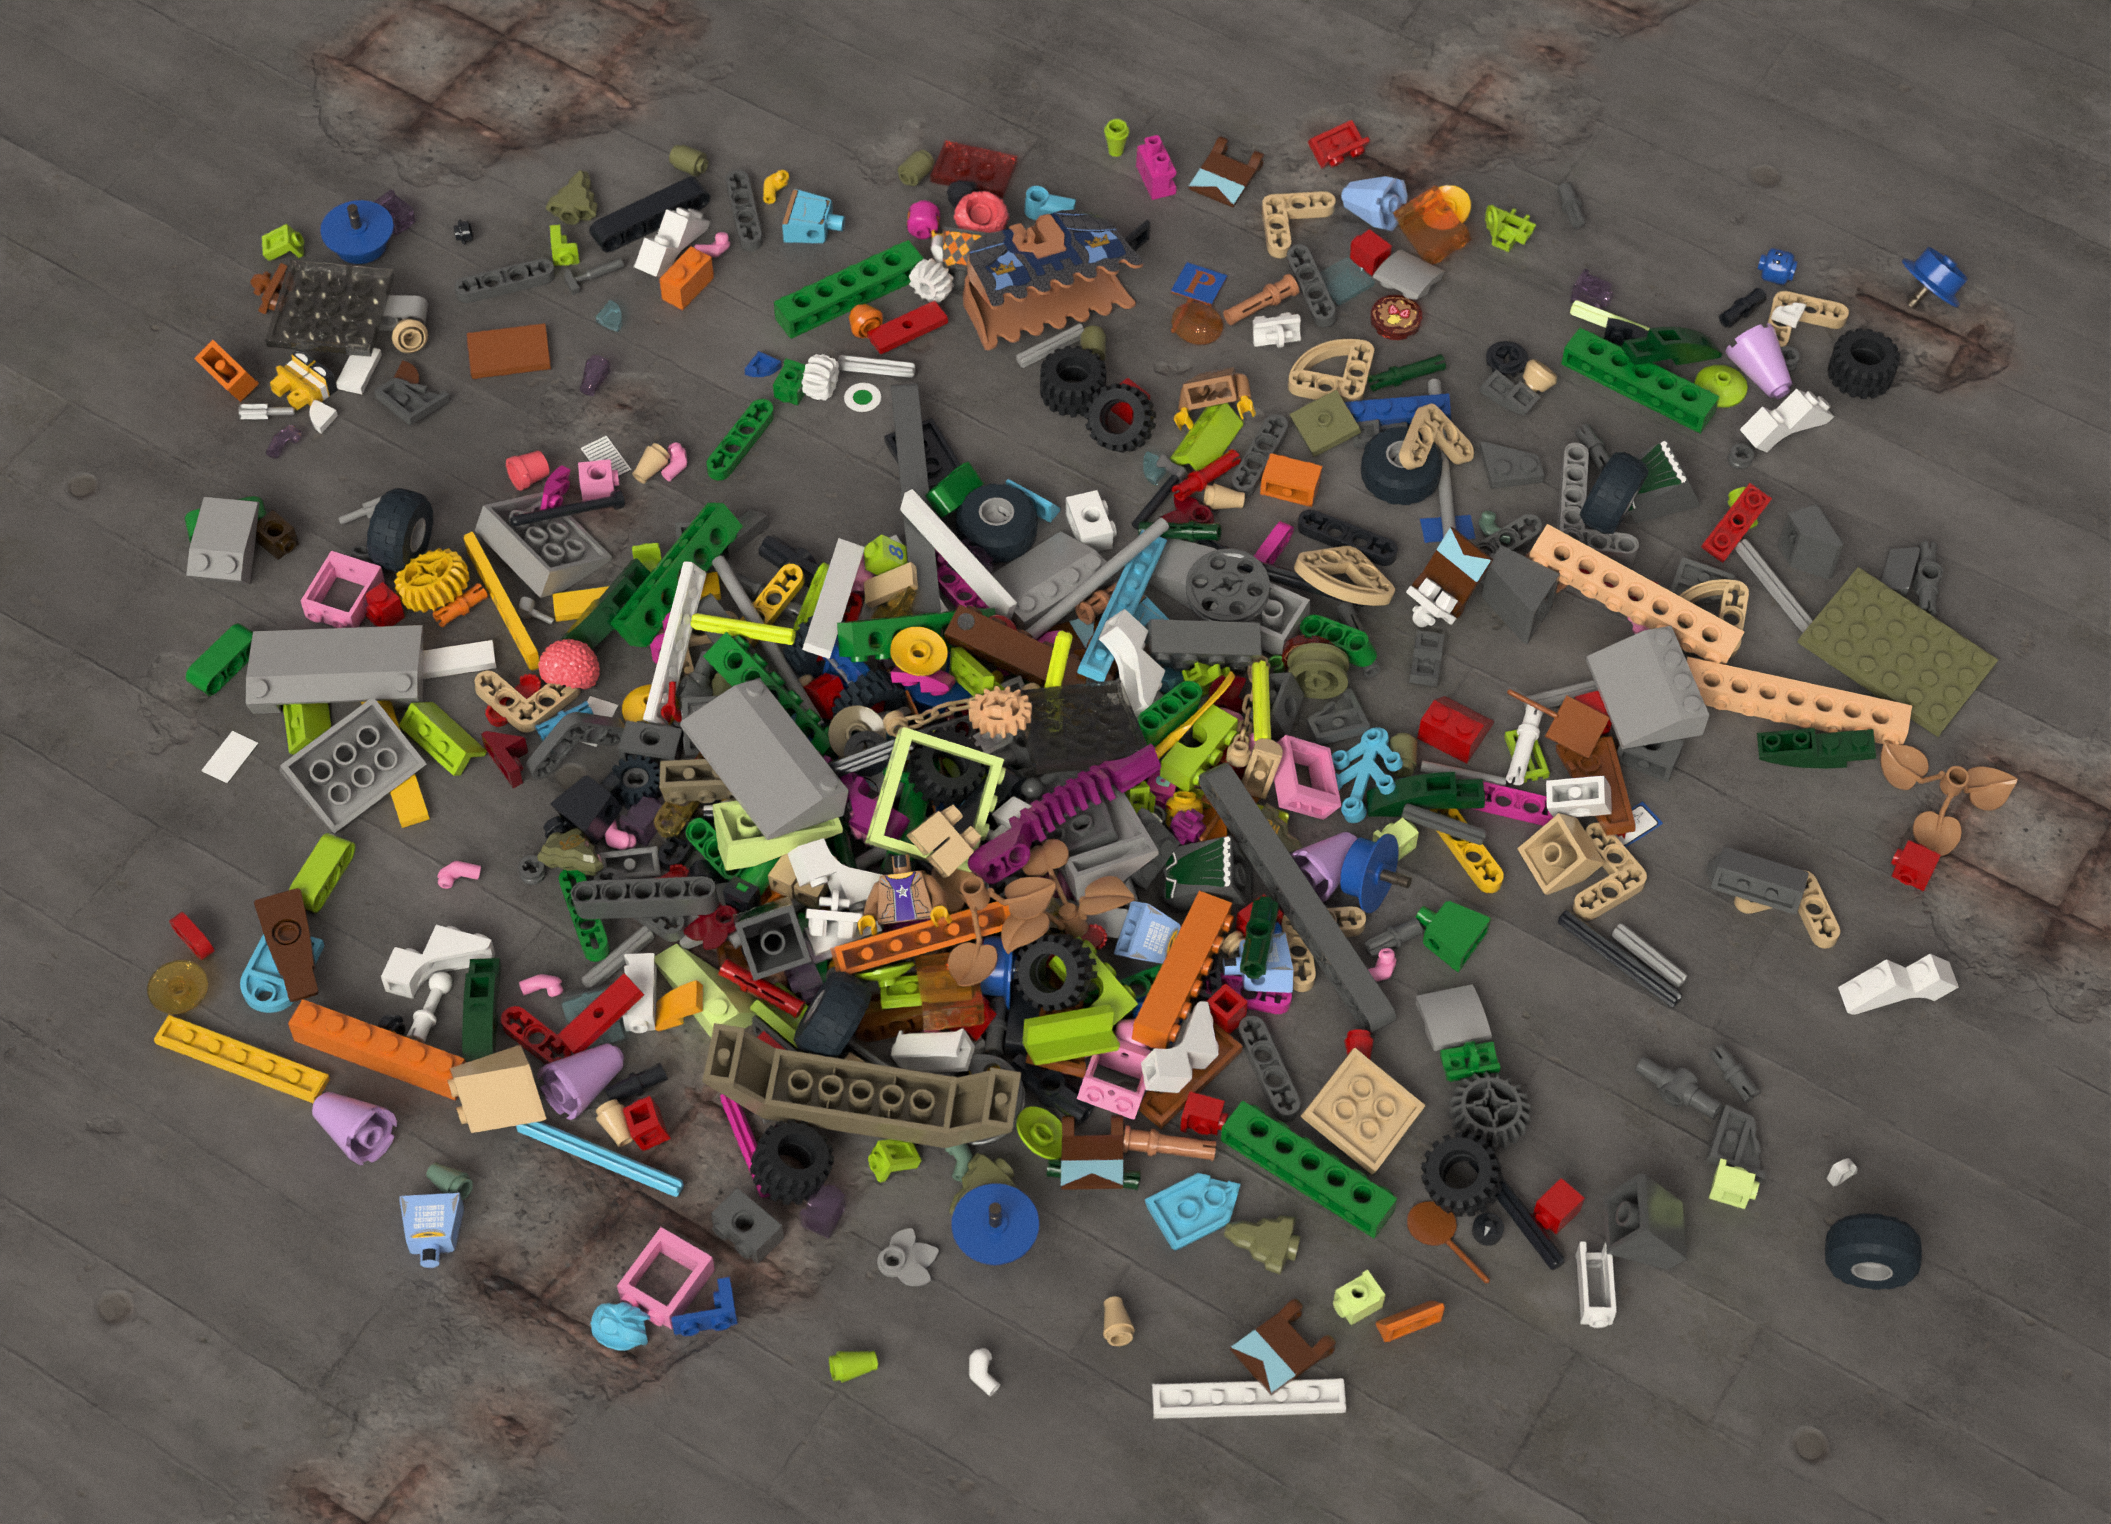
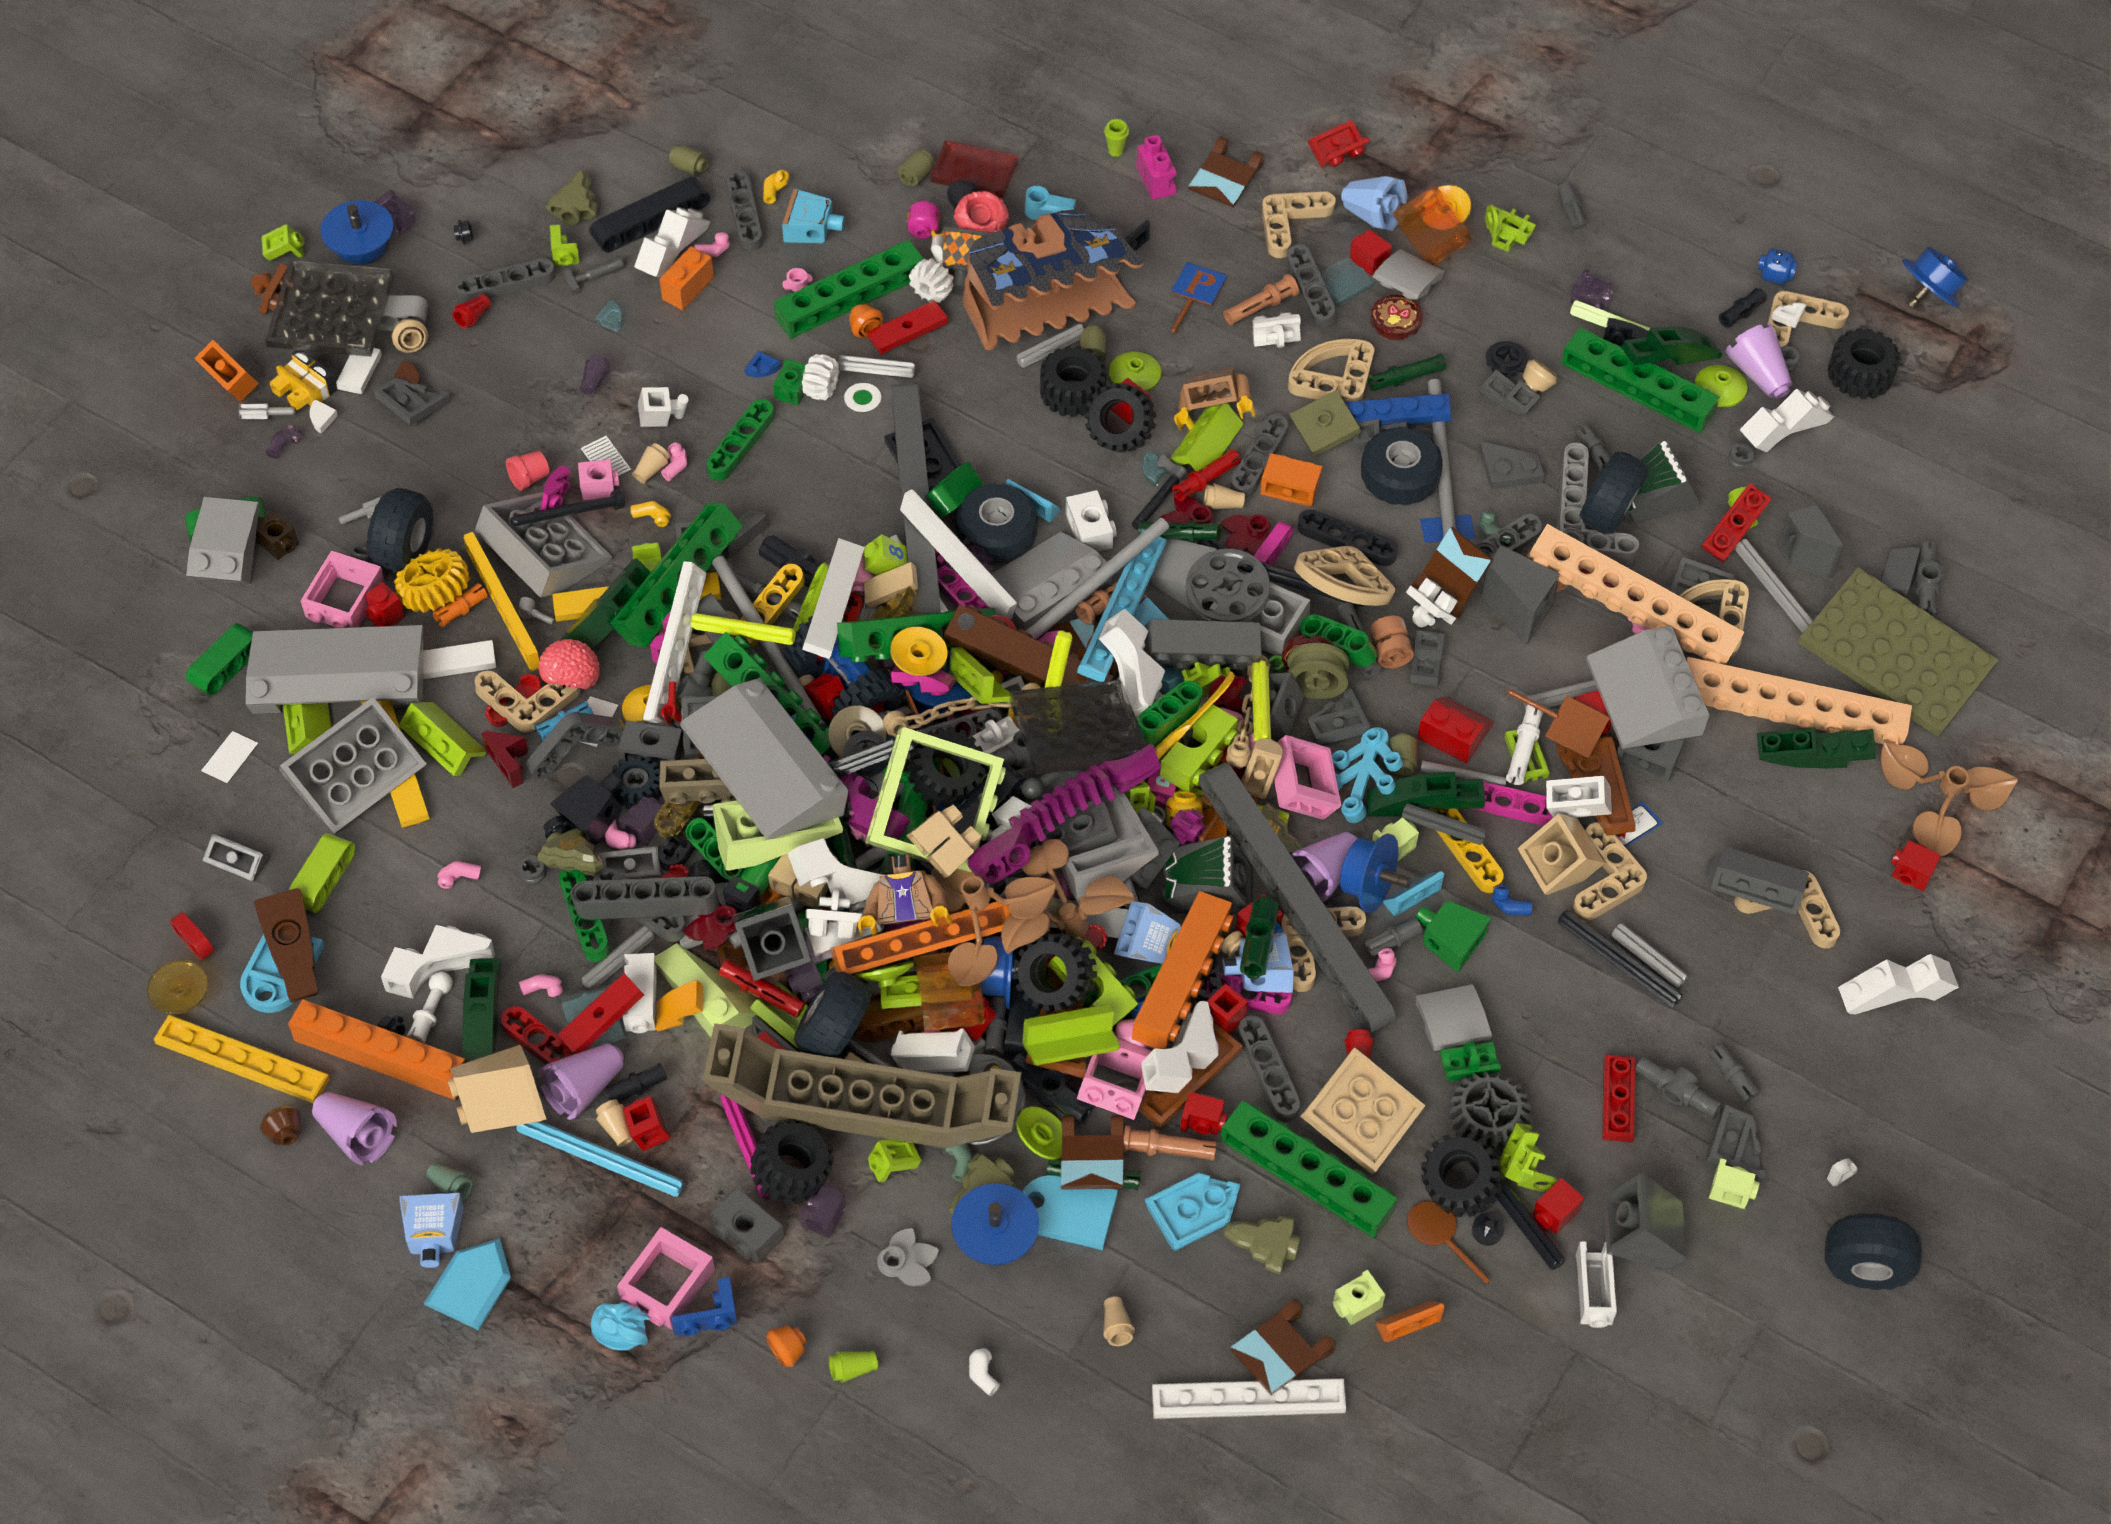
dark orange tile [467,323,551,379] -> none
light nougat gear [969,686,1032,738] -> none
clear orange dish [1171,302,1223,345] -> none
tan beam [1399,404,1474,470] -> none
none -> flat silver slope [202,834,271,881]
none -> reddish brown cone [260,1106,301,1146]
none -> medium azure tile [424,1238,511,1330]
none -> red cone [452,294,491,328]
none -> yellow arm [631,501,671,527]
none -> white brick [638,387,688,427]
none -> orange cone [766,1325,807,1367]
none -> bright pink plate [782,268,813,292]
none -> medium azure tile [1022,1175,1118,1250]
none -> lime dish [1109,351,1161,392]
none -> dark red plate [1220,514,1271,556]
none -> nougat wheel [1370,616,1414,669]
none -> medium azure slope [1383,871,1444,917]
none -> blue arm [1491,885,1532,916]
none -> lime piece [1499,1123,1558,1192]
none -> red tile [1602,1054,1635,1143]

